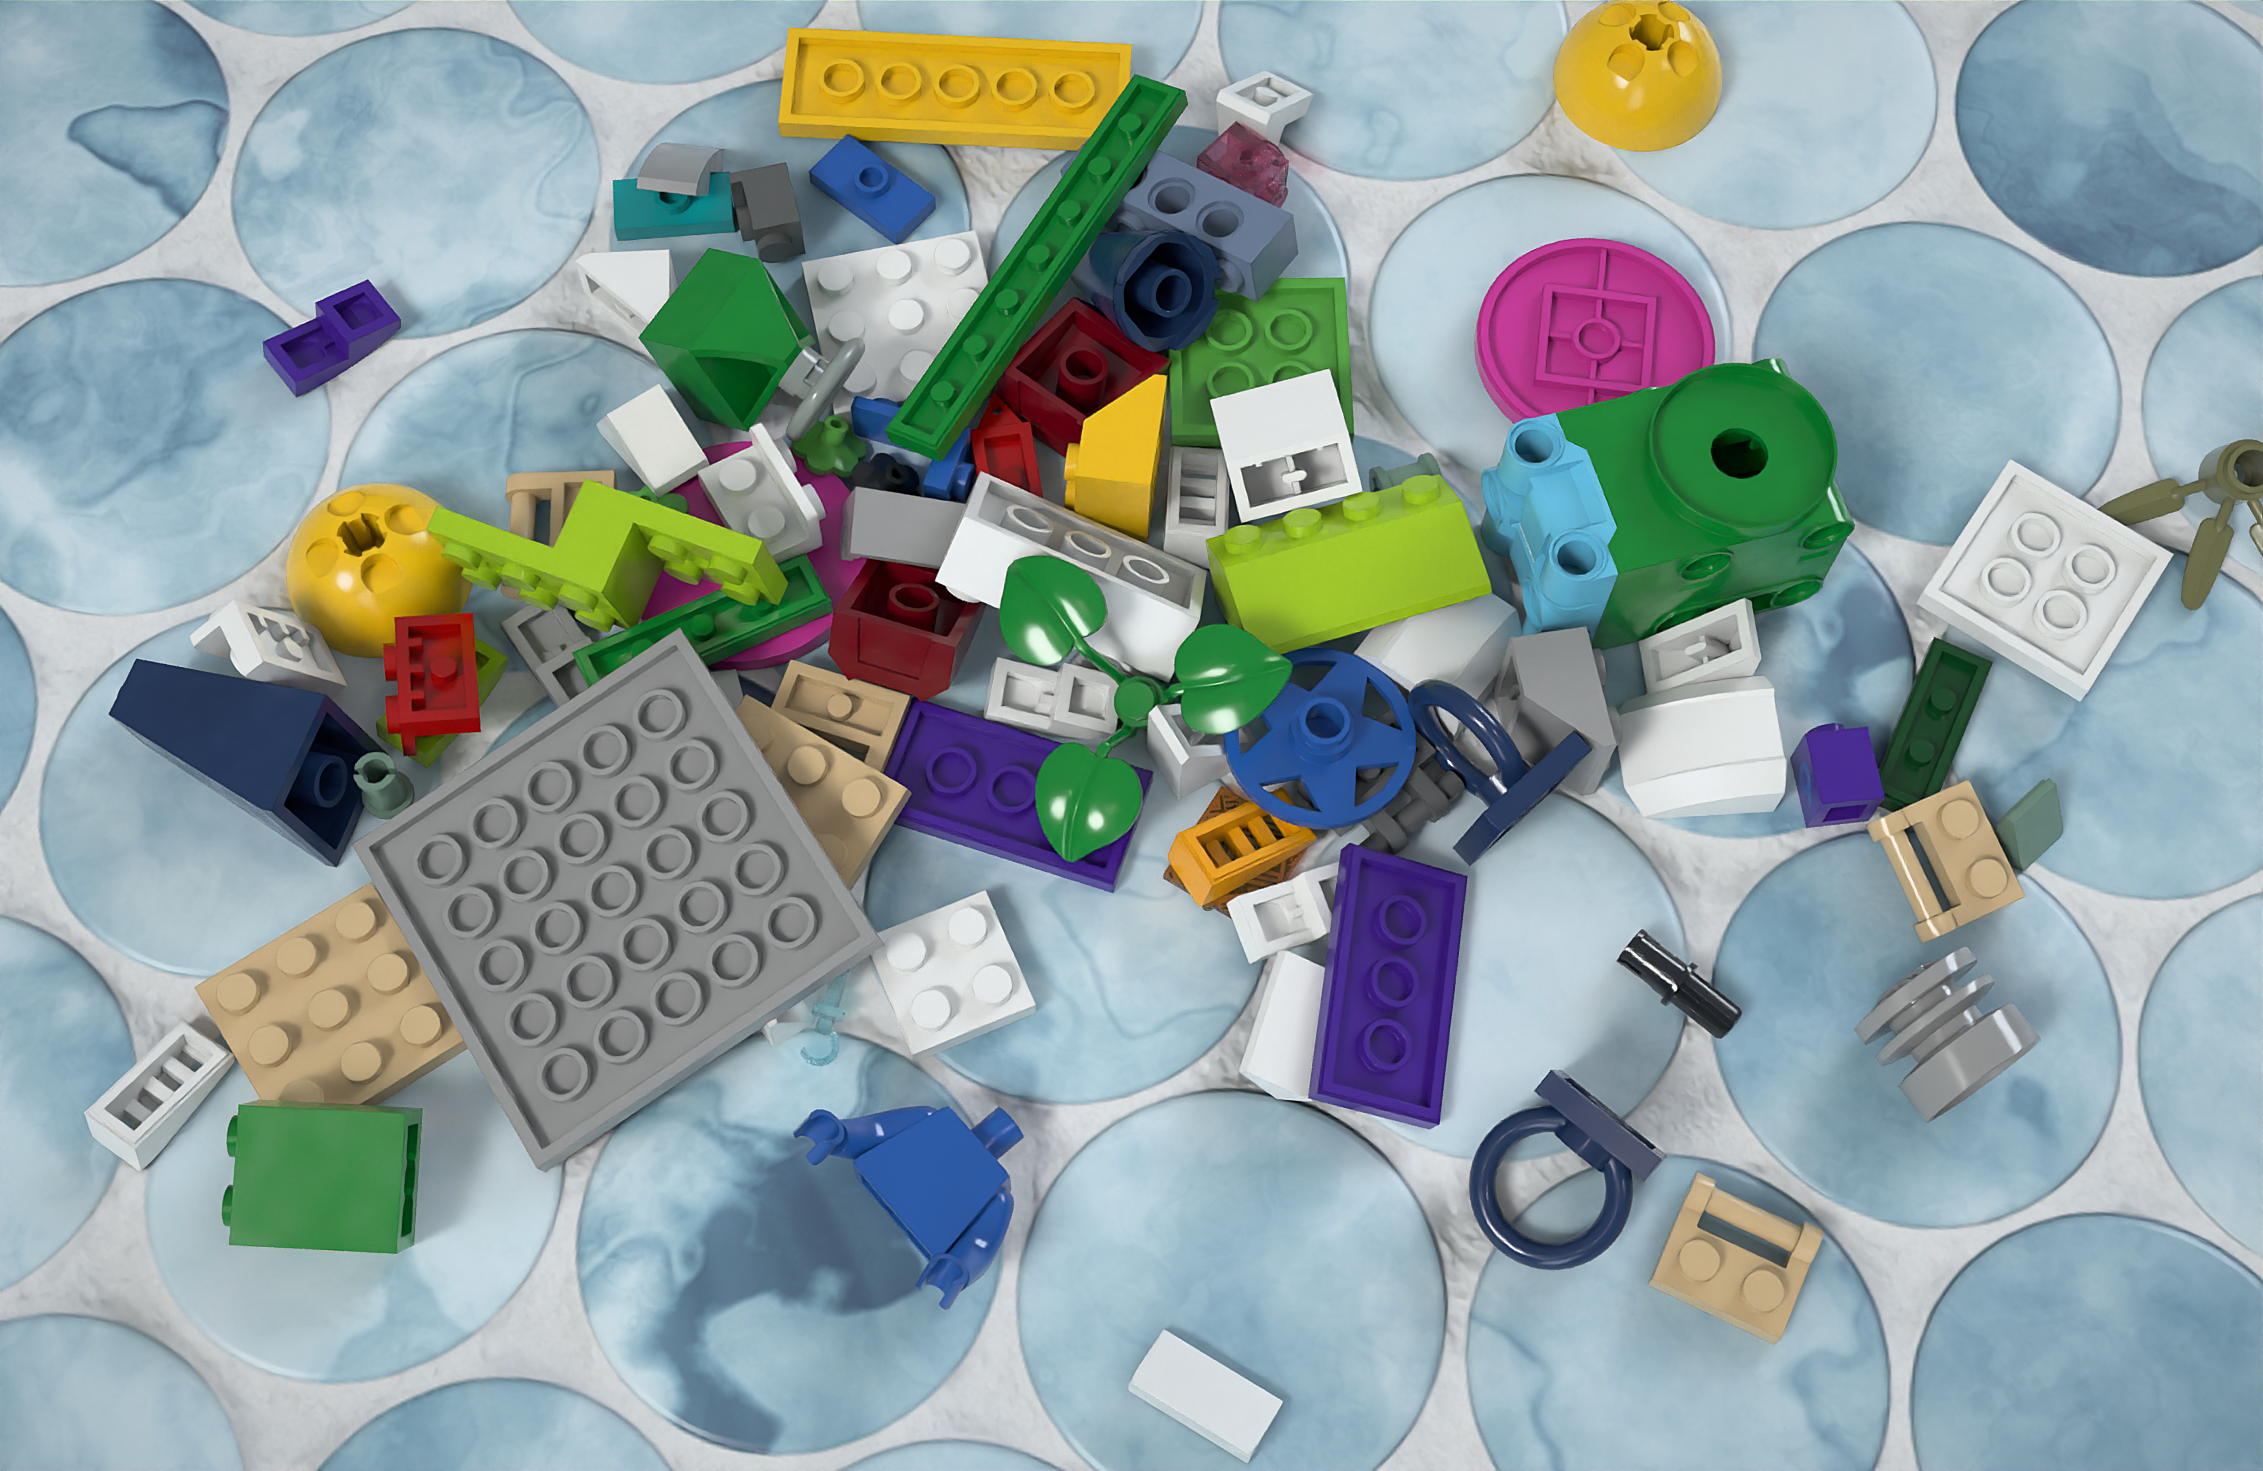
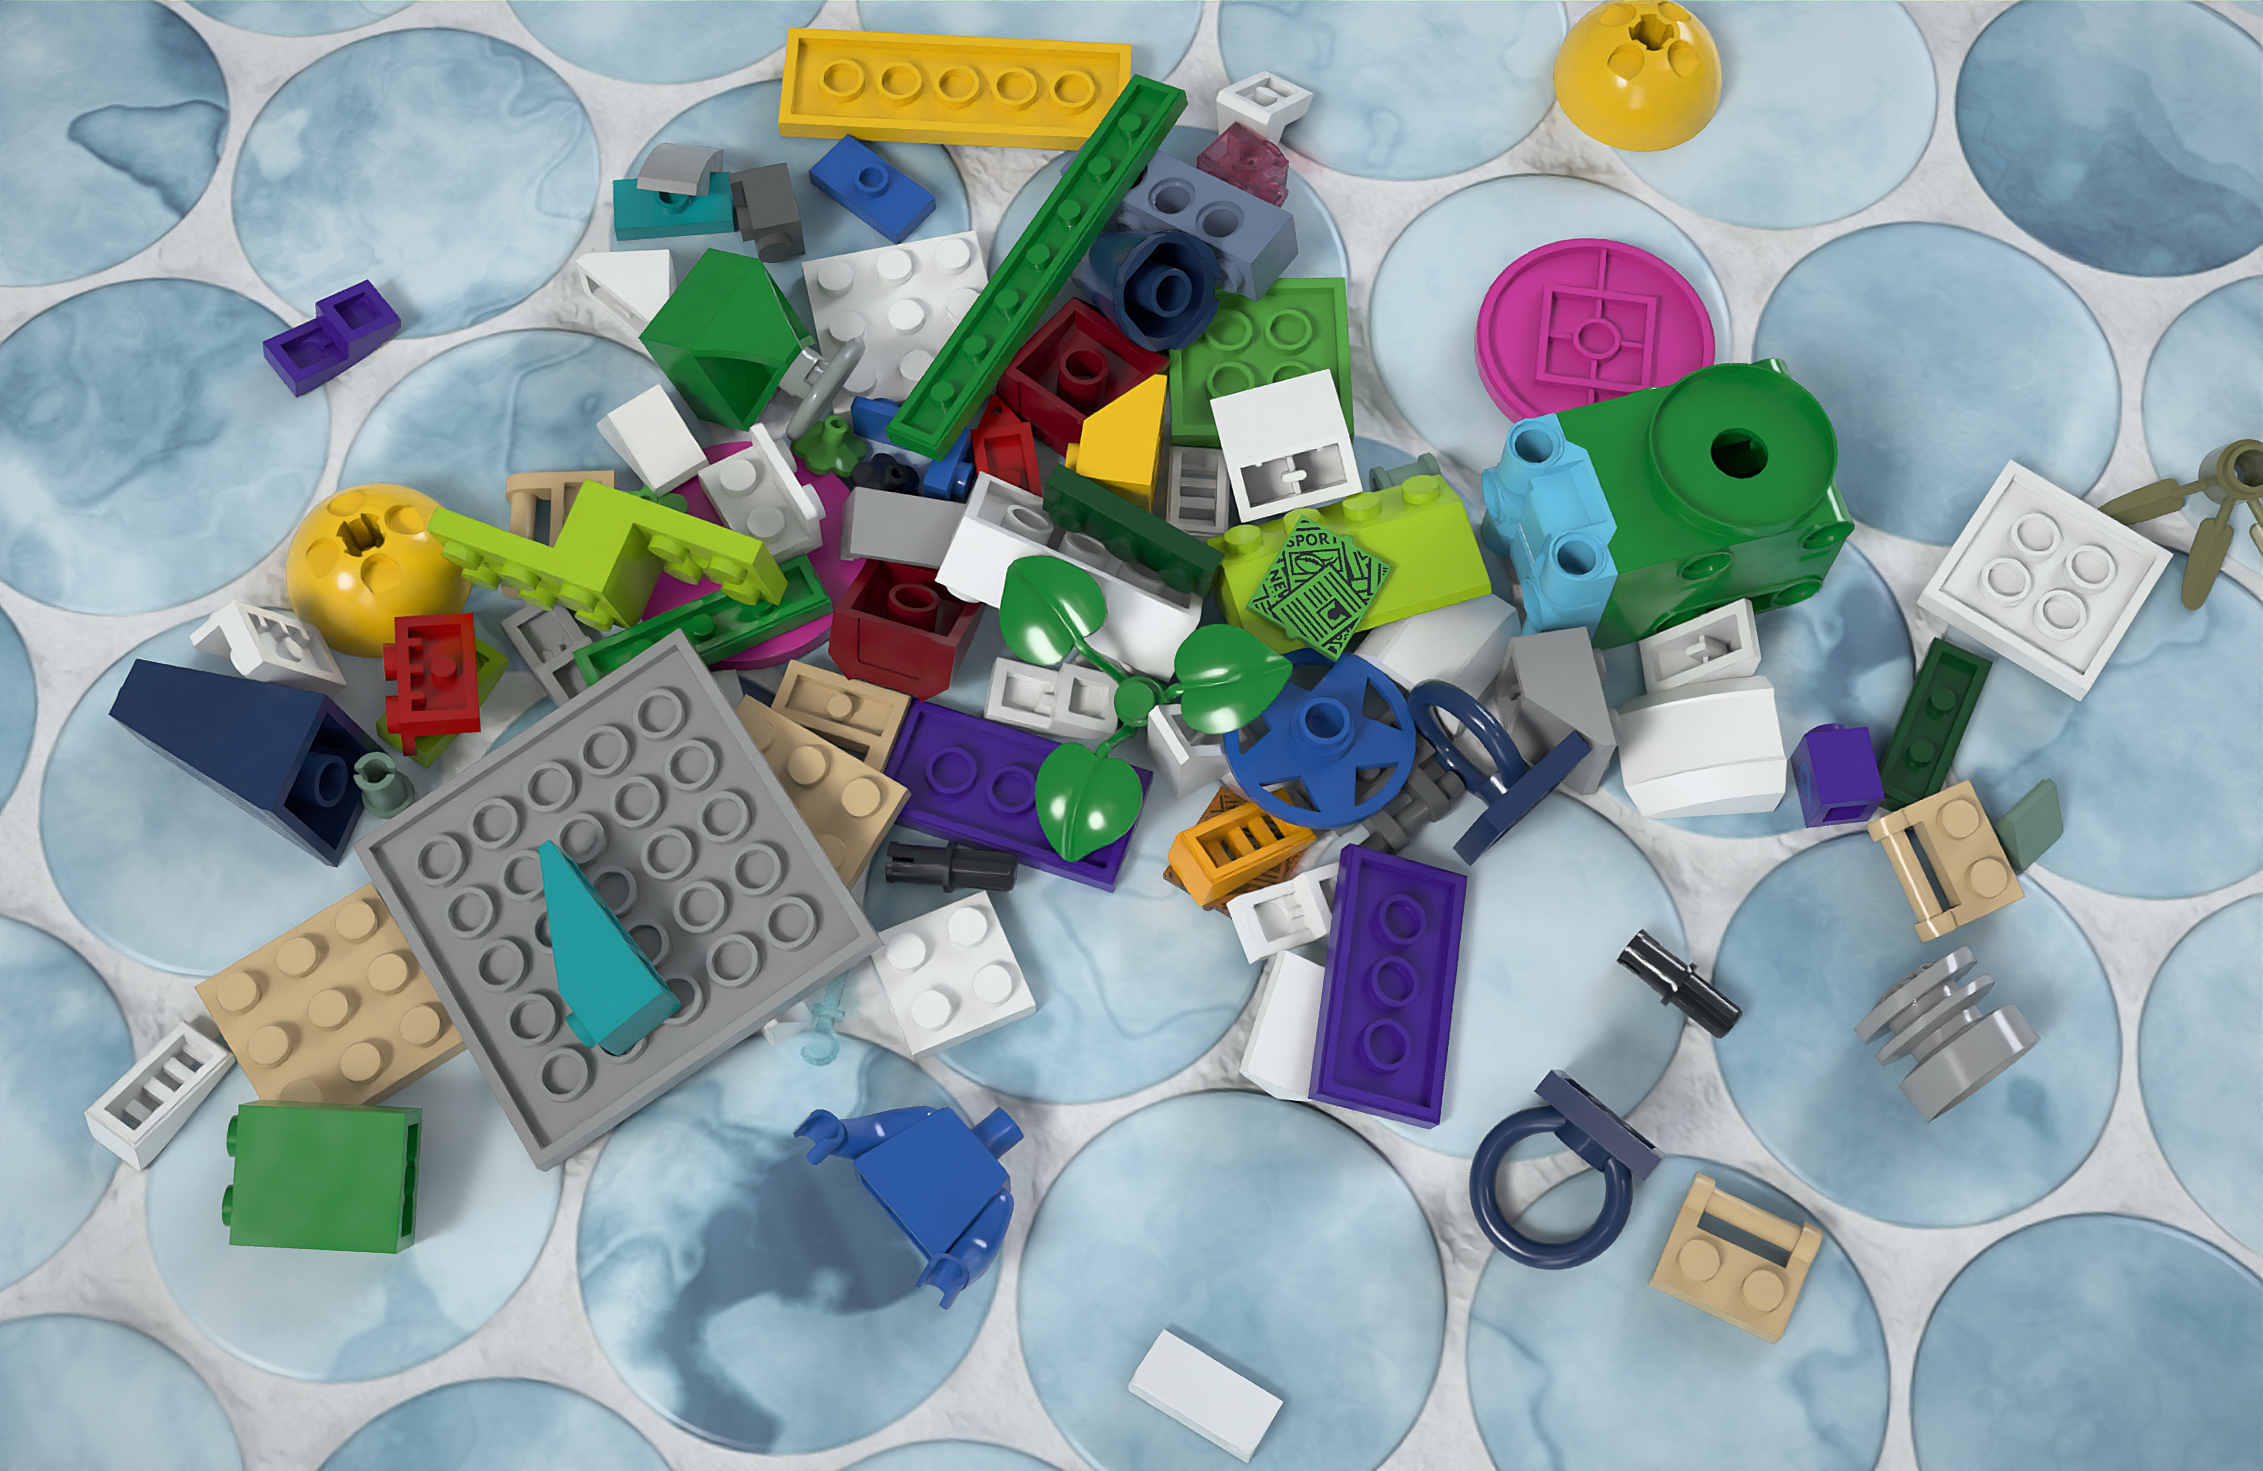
none -> teal slope [538,839,683,1057]
none -> black axle [885,841,1018,893]
none -> dark green plate [1042,463,1225,599]
none -> bright green piece [1245,514,1393,662]

